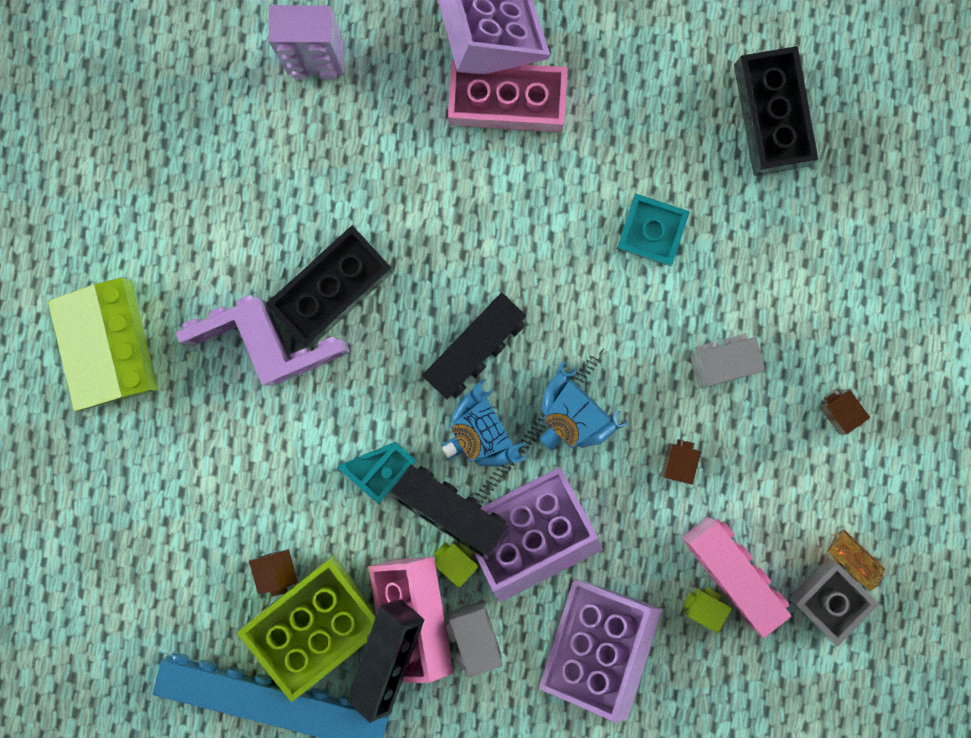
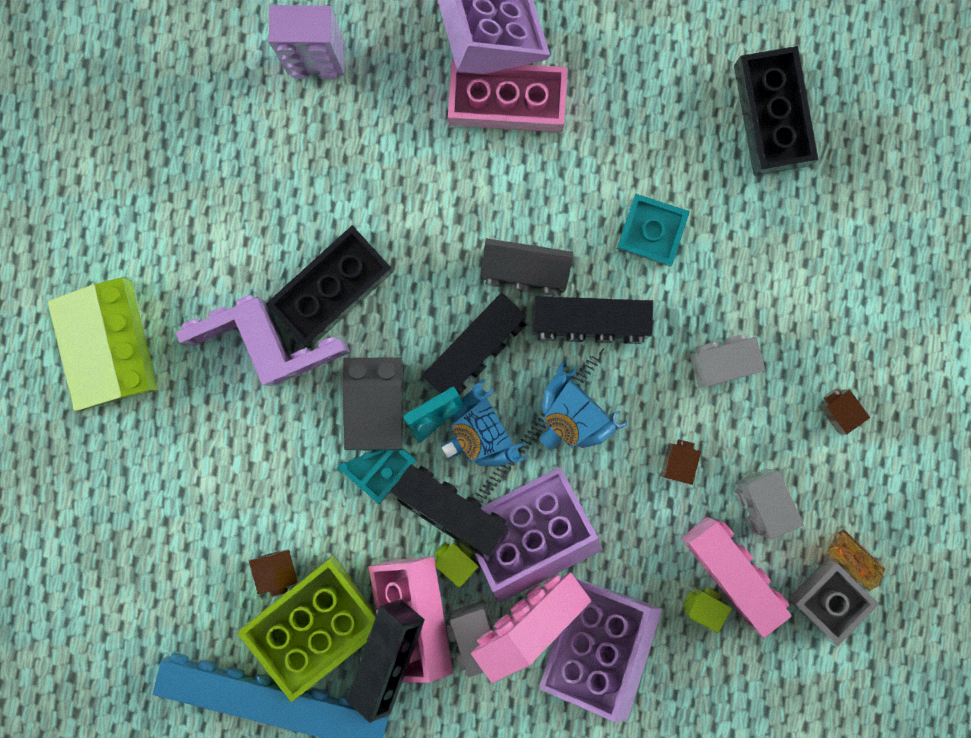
none -> dark grey slope [343,357,404,450]
none -> teal wing [403,386,464,444]
none -> bright pink brick [470,572,591,683]
none -> dark grey slope [480,238,573,296]
none -> black brick [531,296,653,344]
none -> light grey brick [734,468,804,540]

